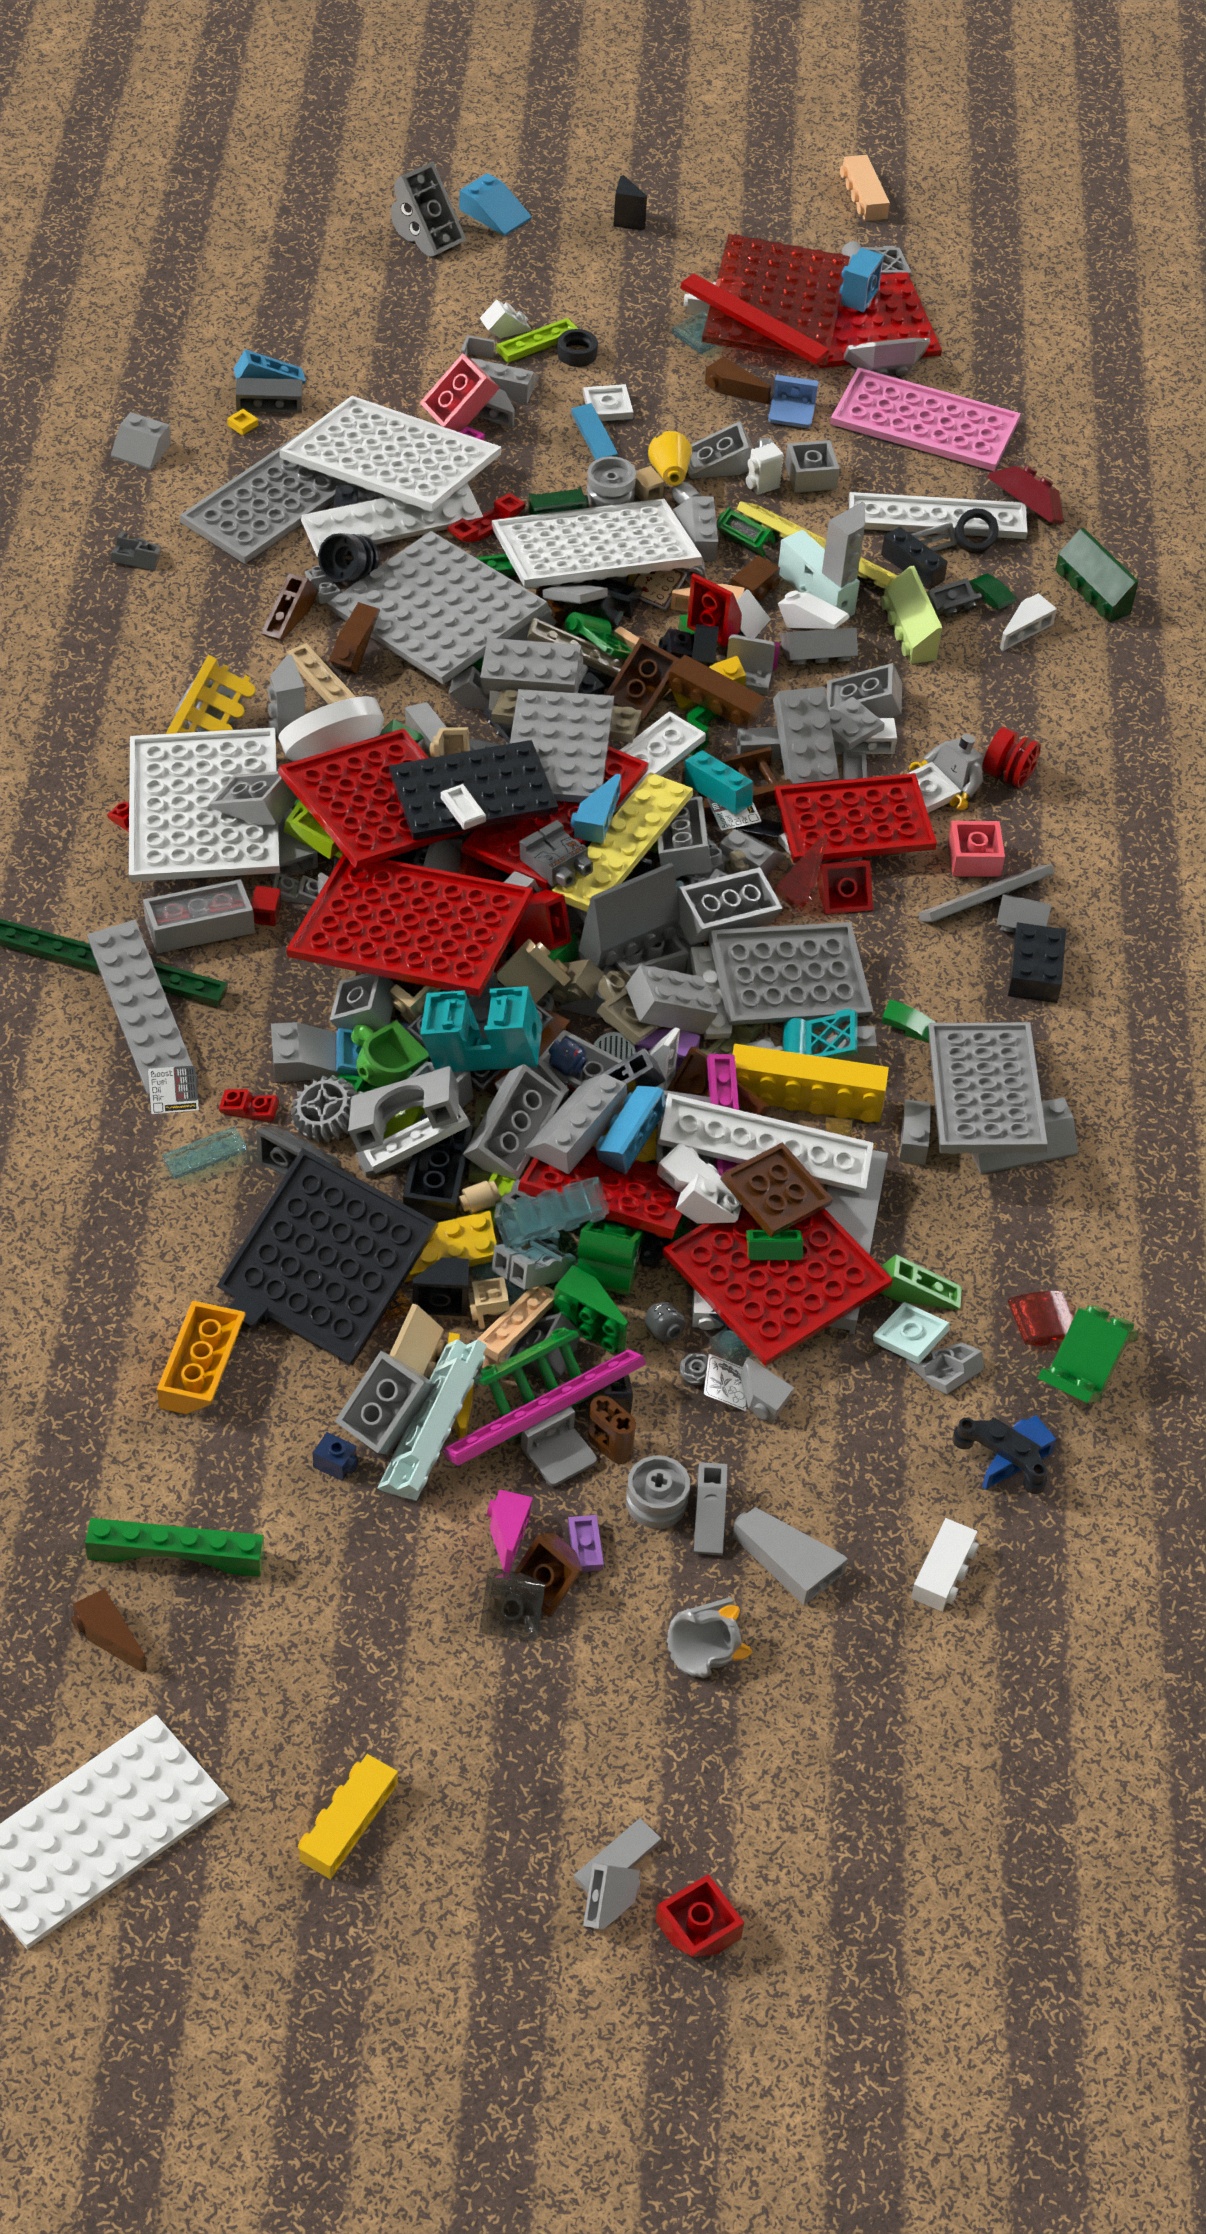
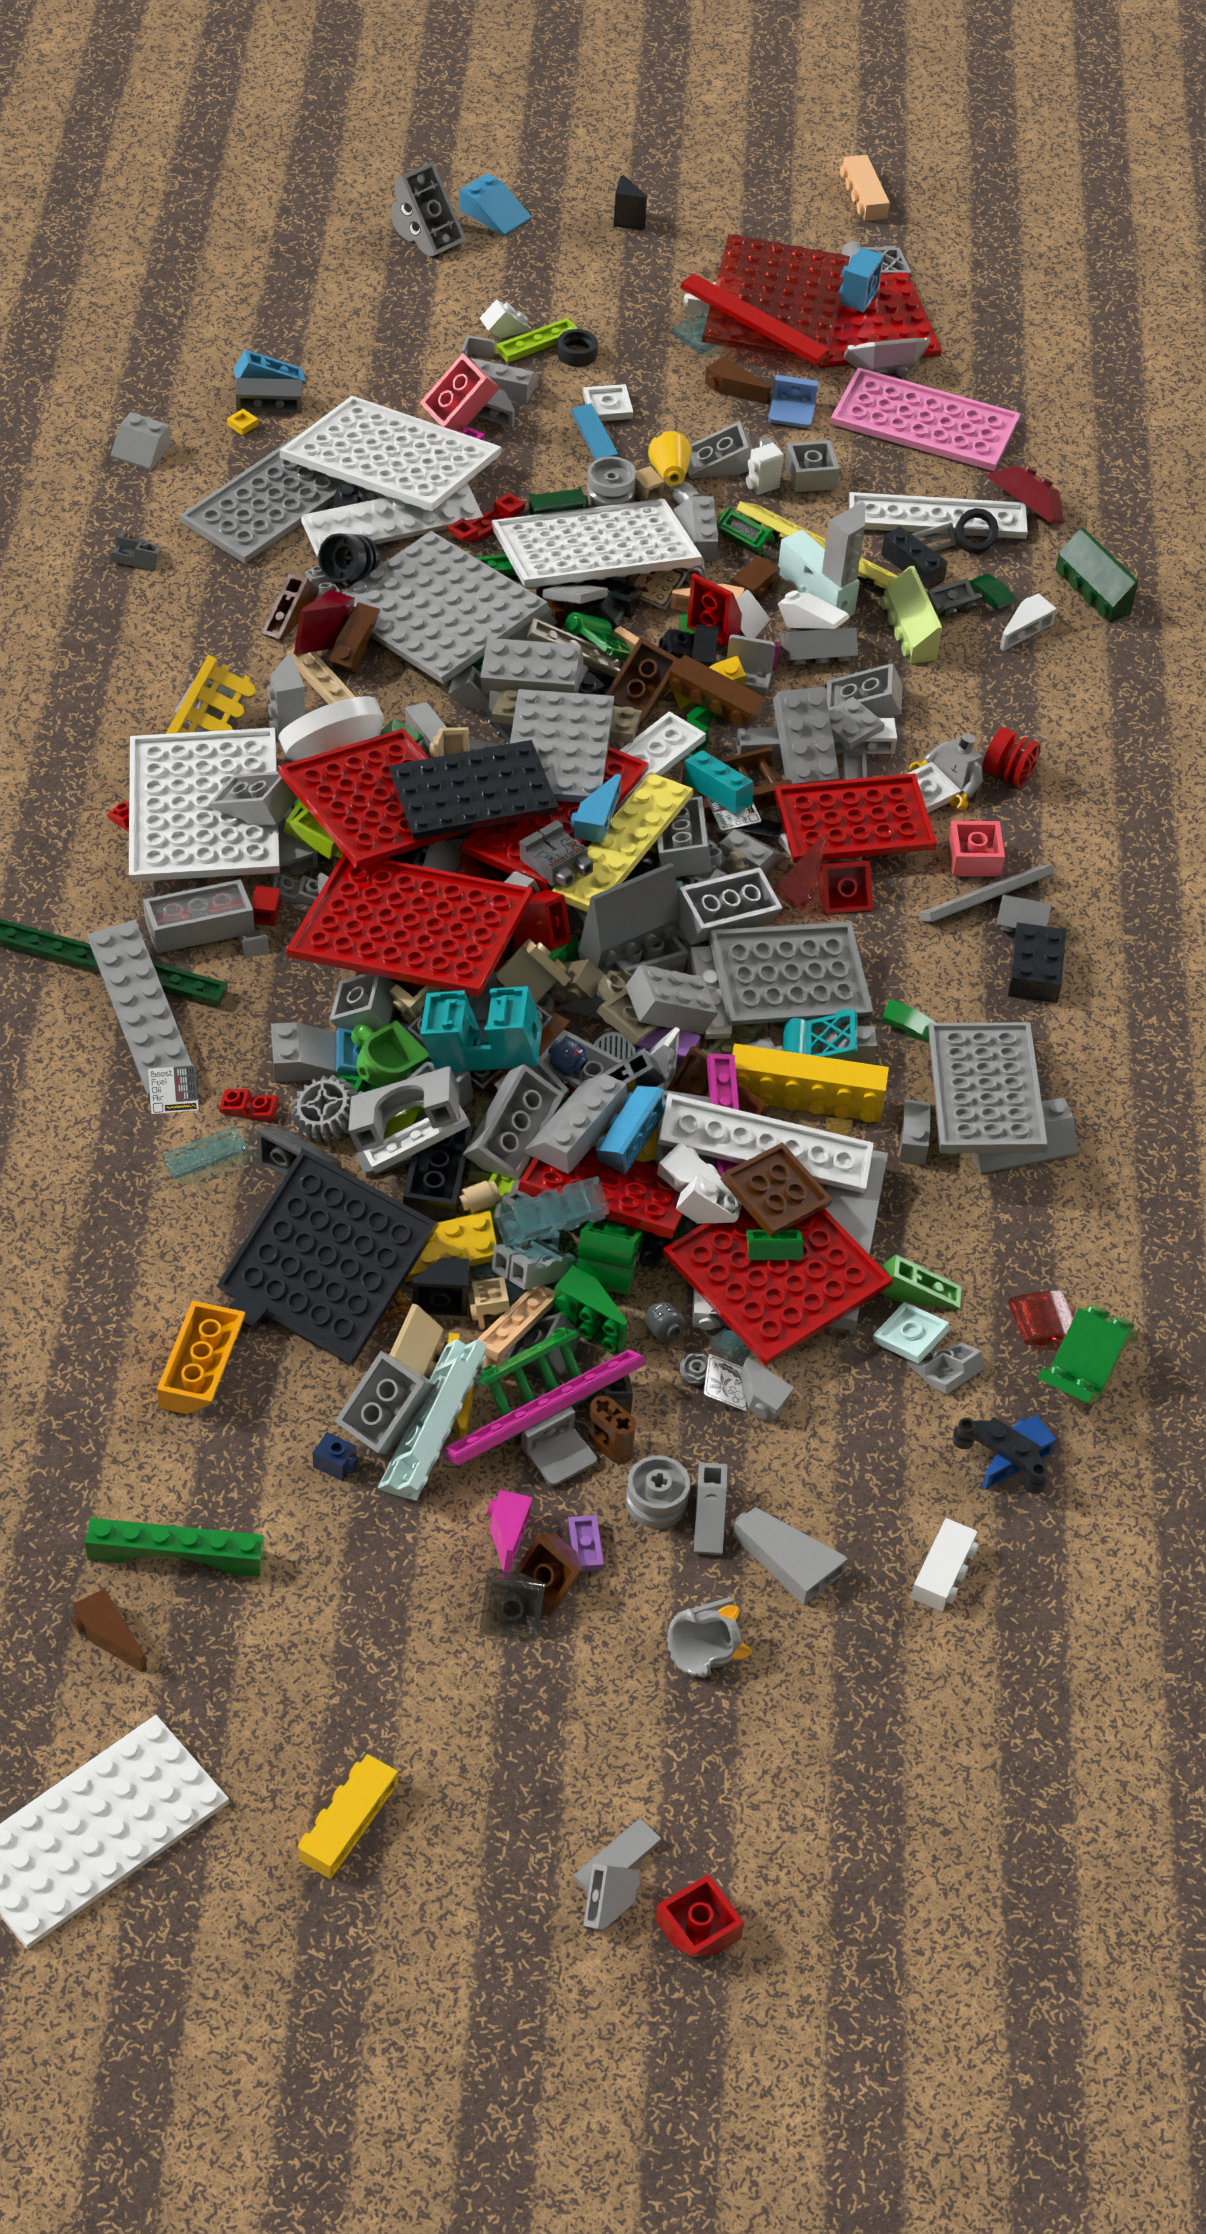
white tile [441,784,486,829] -> none
none -> light grey slope [239,930,270,958]
none -> dark red slope [294,589,355,655]

